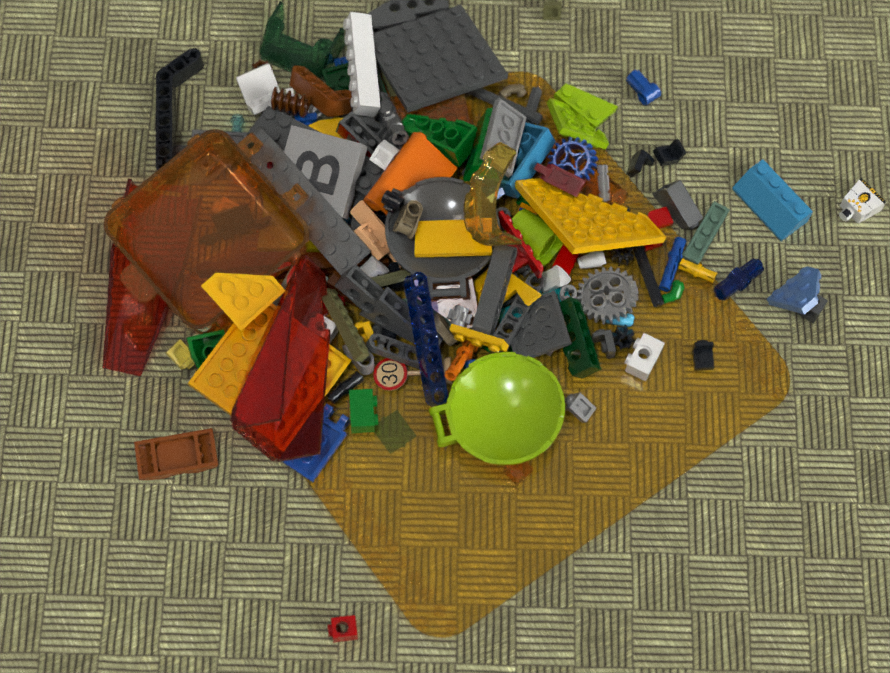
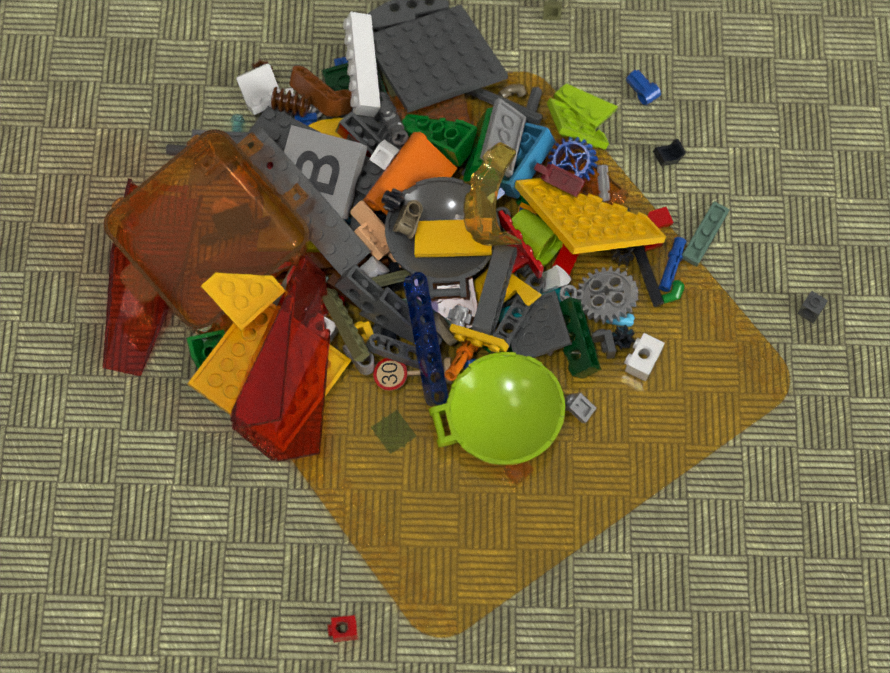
dark orange slope [134,428,218,480] -> none
black beam [156,48,204,183] -> none
light yellow bracket [165,339,195,370] -> none
clear green windscreen [259,1,345,81] -> none
blue tile [280,404,351,483] -> none
black pin [326,371,364,404] -> none
green brick [349,389,378,433] -> none
white cone [577,250,606,269] -> none
black tile [626,149,655,177] -> none
dark grey slope [652,180,703,230] -> none
yellow pin [678,258,718,284] -> none
black bracket [692,340,714,371] -> none
clear blue piece [713,258,764,301] -> none
dark azure slope [732,159,813,241] -> none
medium blue plate [767,266,821,314] -> none
torso [839,178,886,223] -> none

